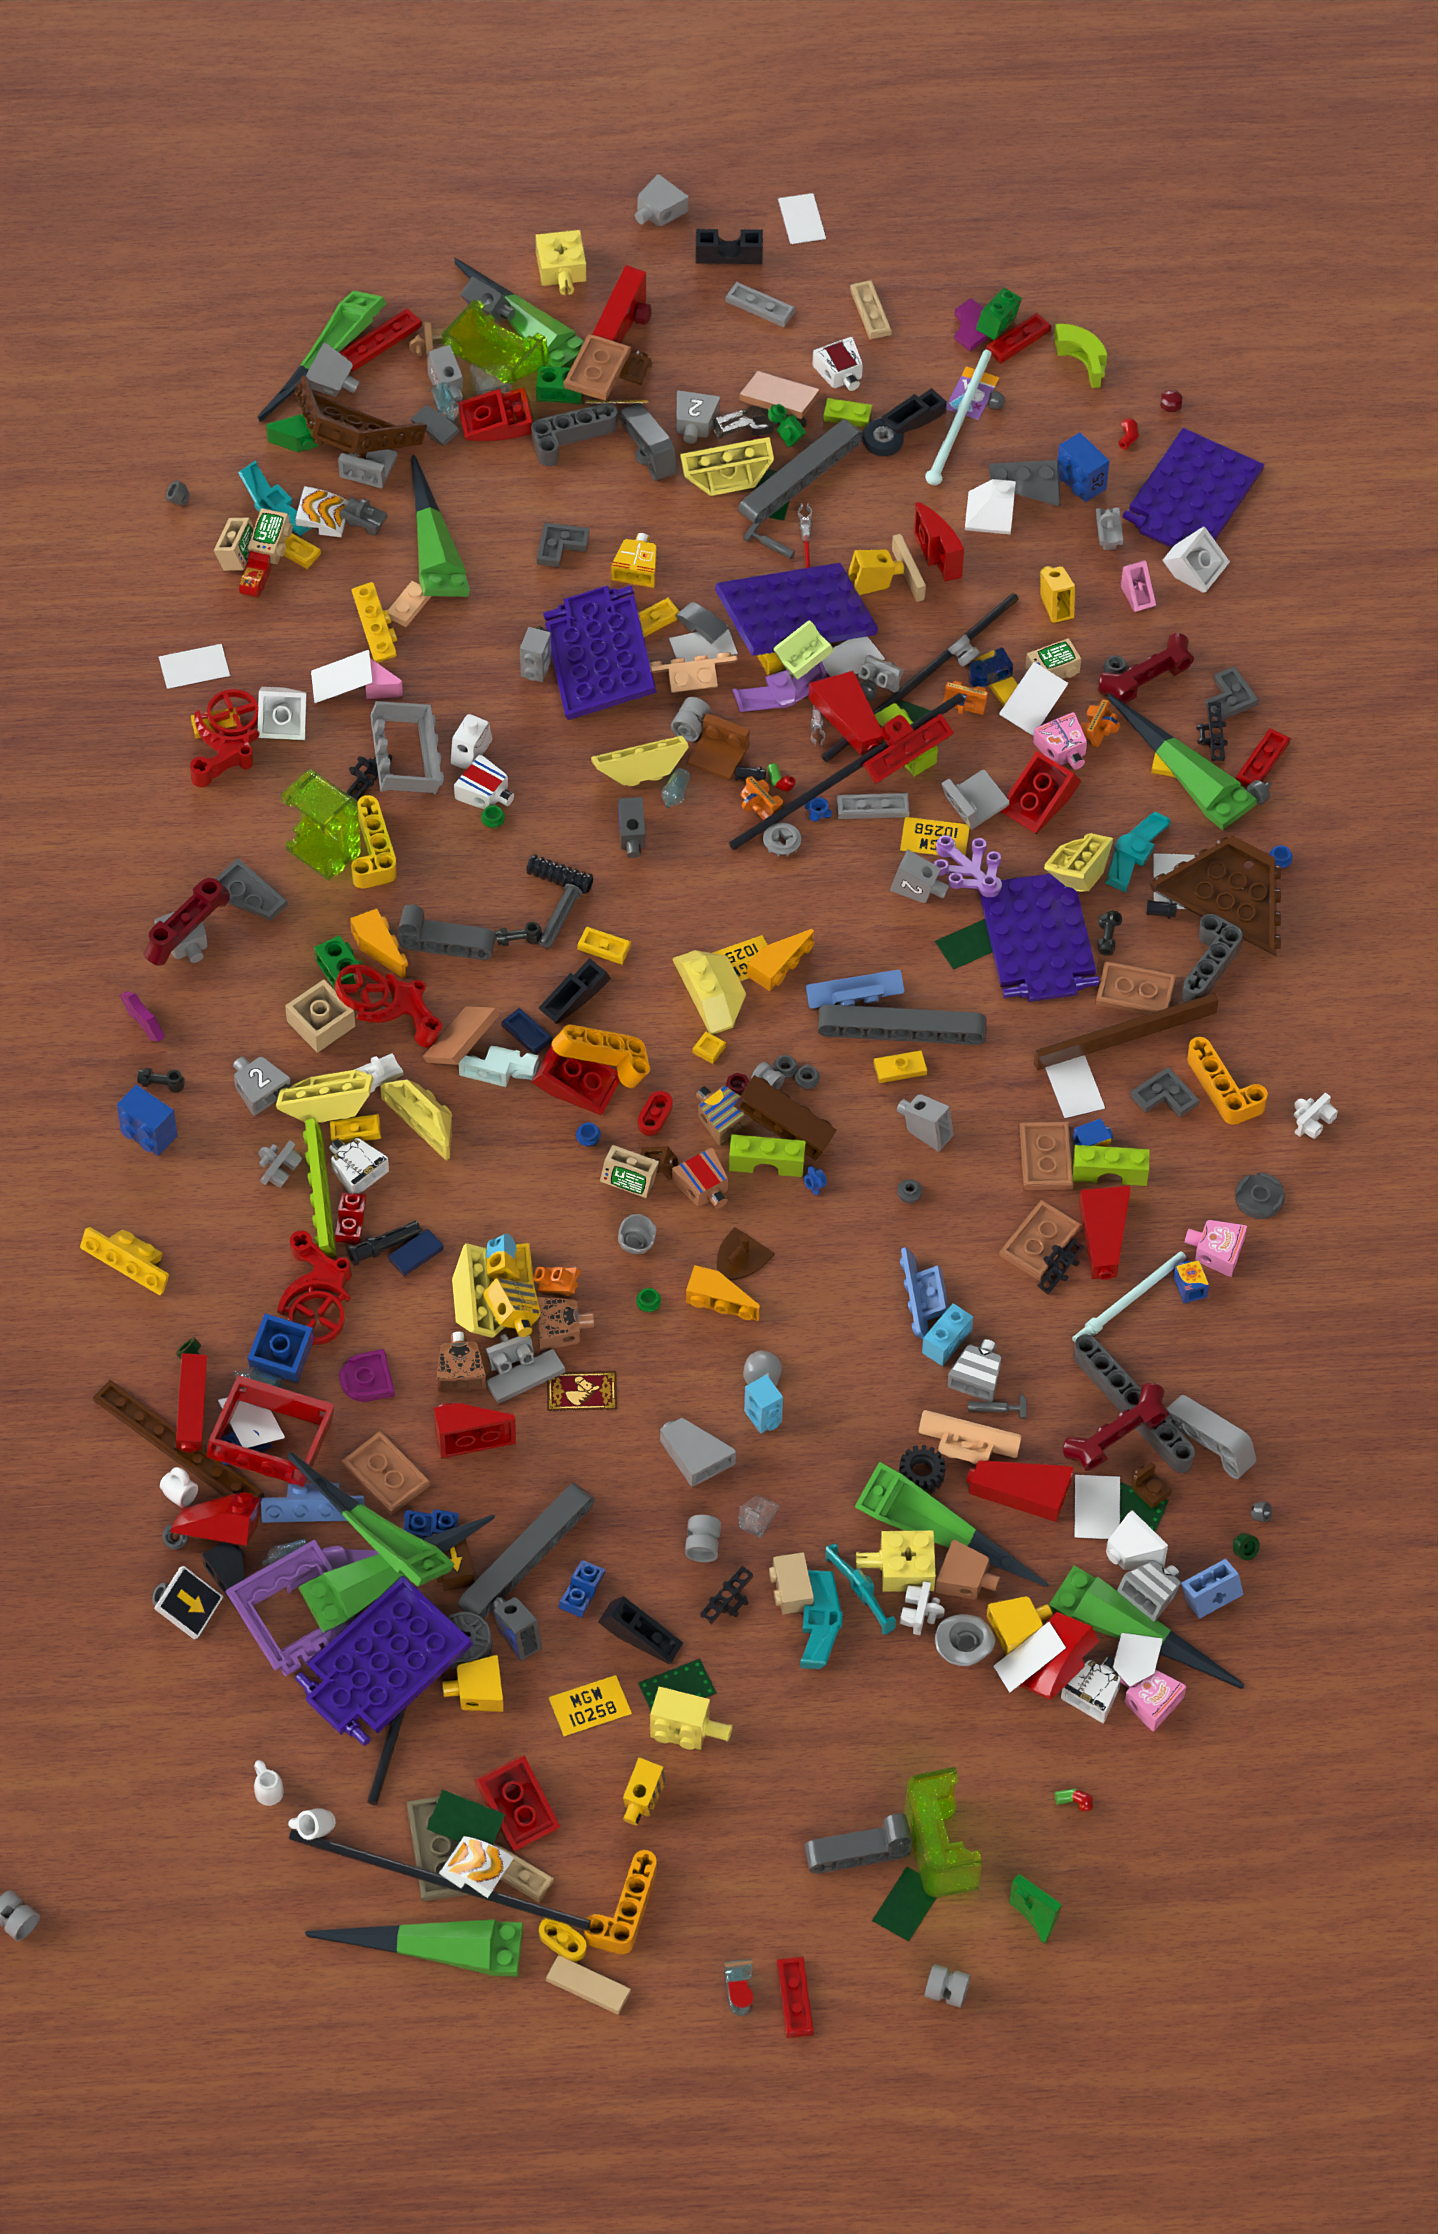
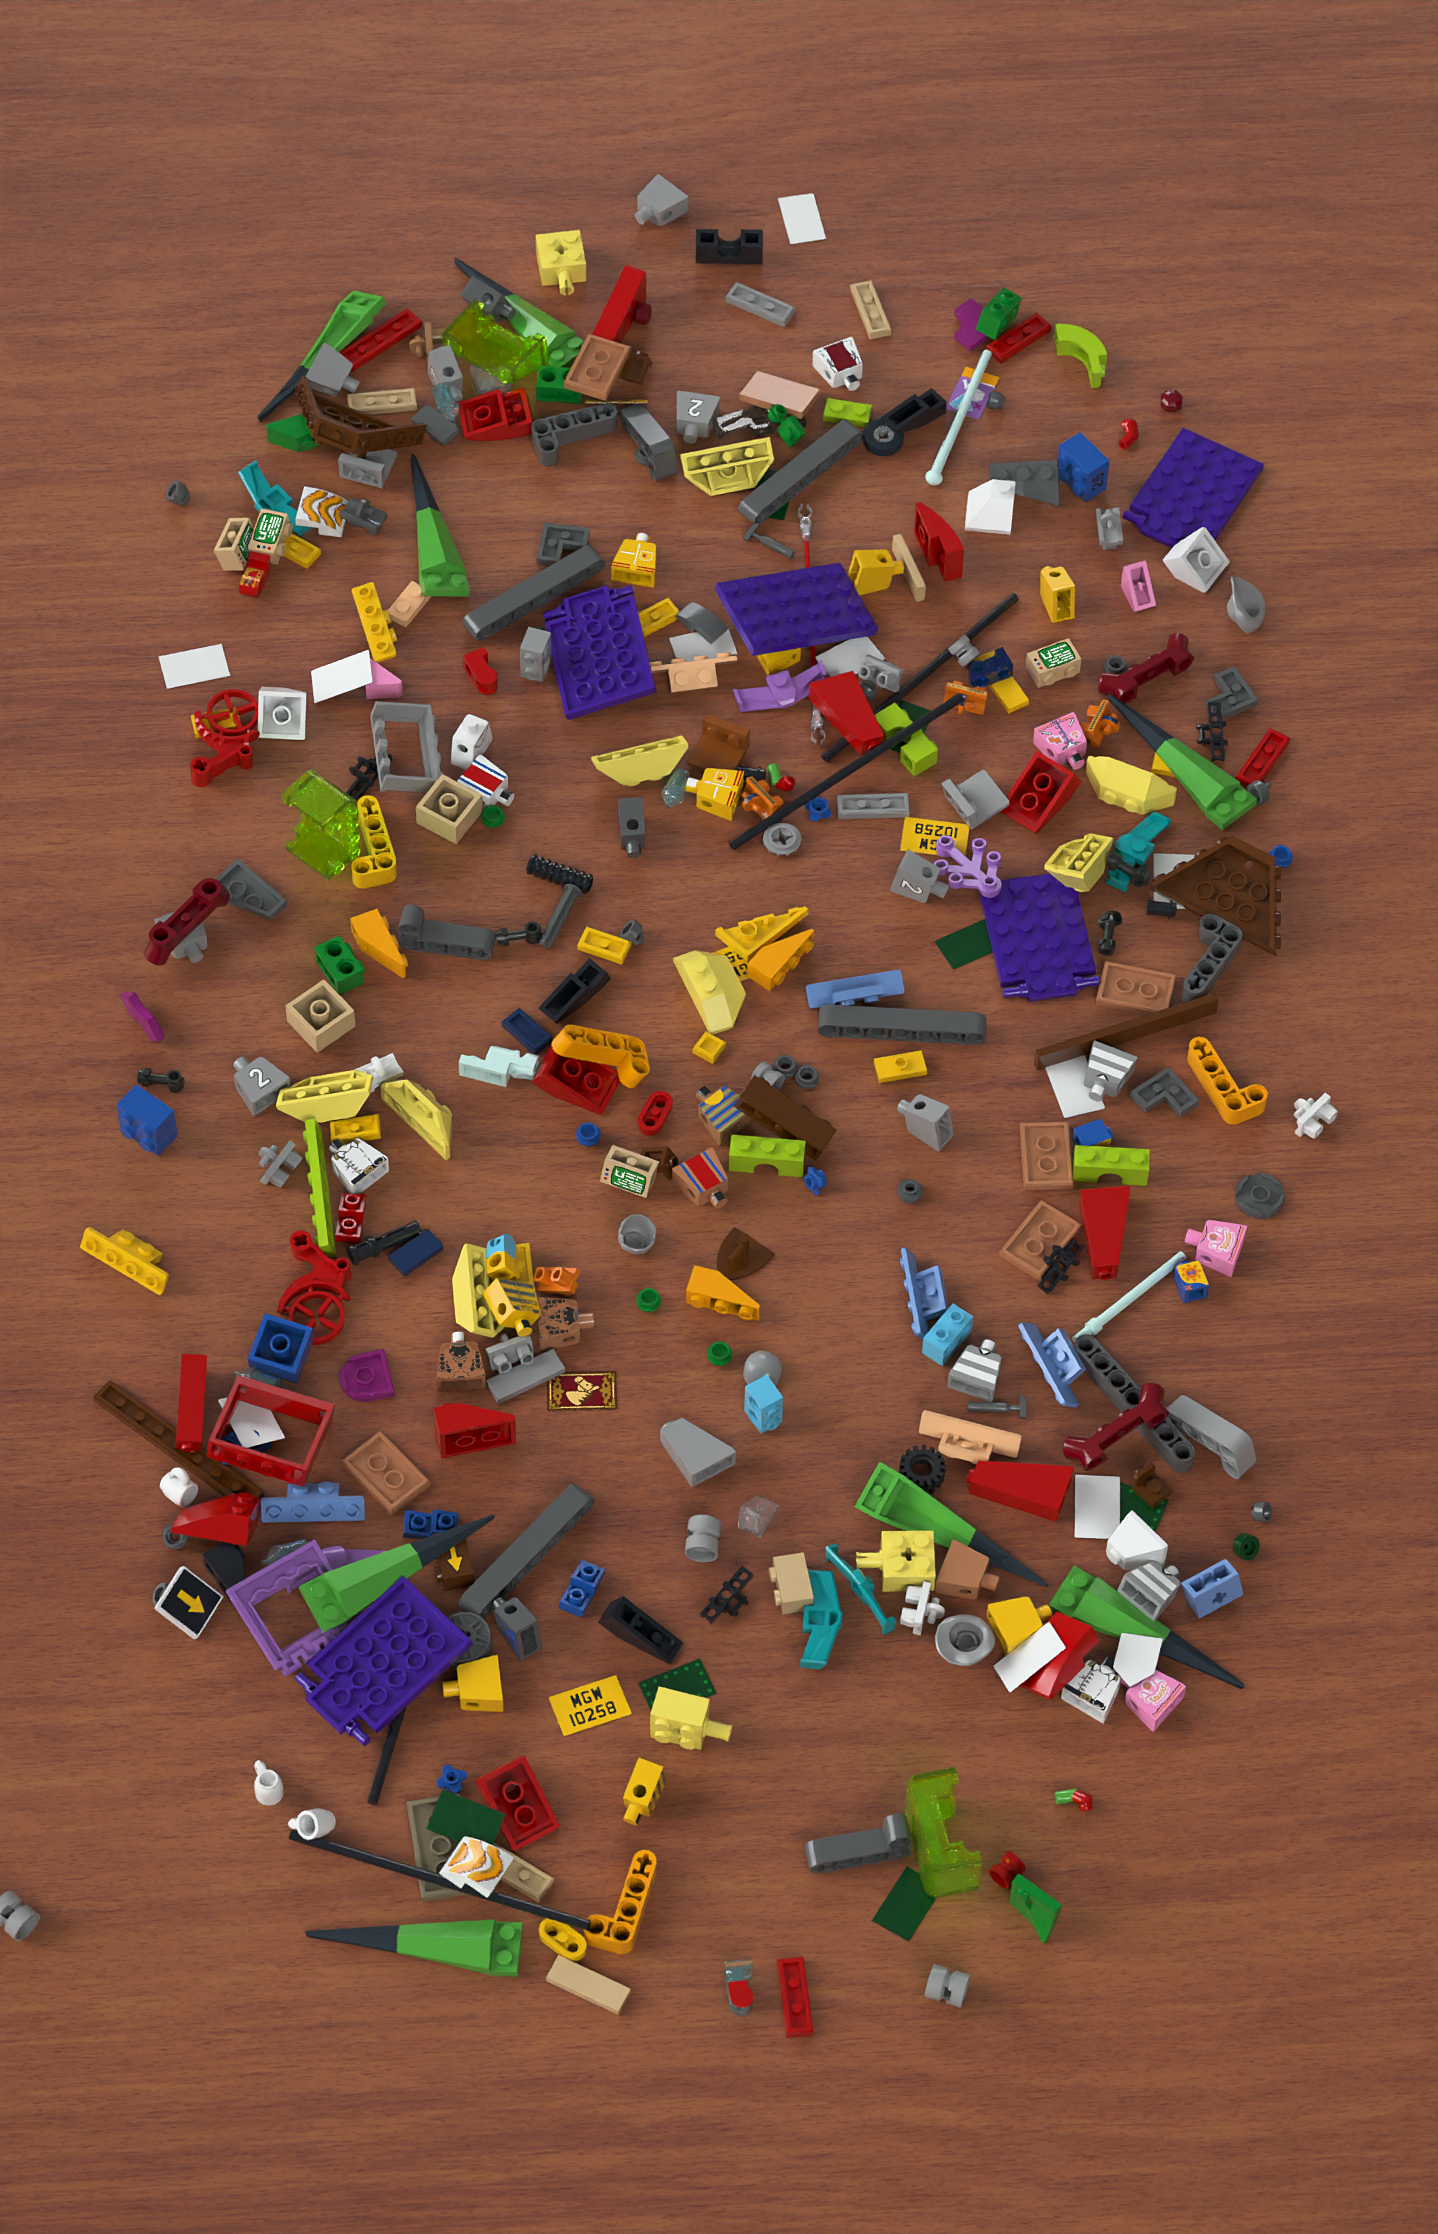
dark green tile [176,1337,201,1359] -> none
bright green plate [287,1452,454,1587] -> none
red piece [335,964,442,1048] -> none
nougat tile [423,1006,500,1065] -> none
light grey wheel [671,697,712,742] -> none
dark red tile [726,1073,750,1095] -> none
yellowish green bracket [774,620,834,679] -> none
red plate [863,714,954,784] -> none
white sticker [999,662,1068,736] -> none
none -> tan tile [347,388,417,415]
none -> tan brick [416,774,483,844]
none -> blue plate [437,1765,467,1794]
none -> dark grey beam [462,545,606,641]
none -> red leg [463,647,498,695]
none -> dark grey tile [620,919,644,946]
none -> yellow torso [685,768,744,821]
none -> green plate [707,1341,732,1366]
none -> yellow wing [715,906,808,962]
none -> red wheel [988,1851,1026,1889]
none -> medium blue bracket [1018,1322,1086,1408]
none -> light grey torso [1084,1040,1137,1102]
none -> light yellow wedge [1086,756,1177,815]
none -> pearl dark grey bar [1106,853,1151,887]
none -> light grey hat [1227,577,1265,633]

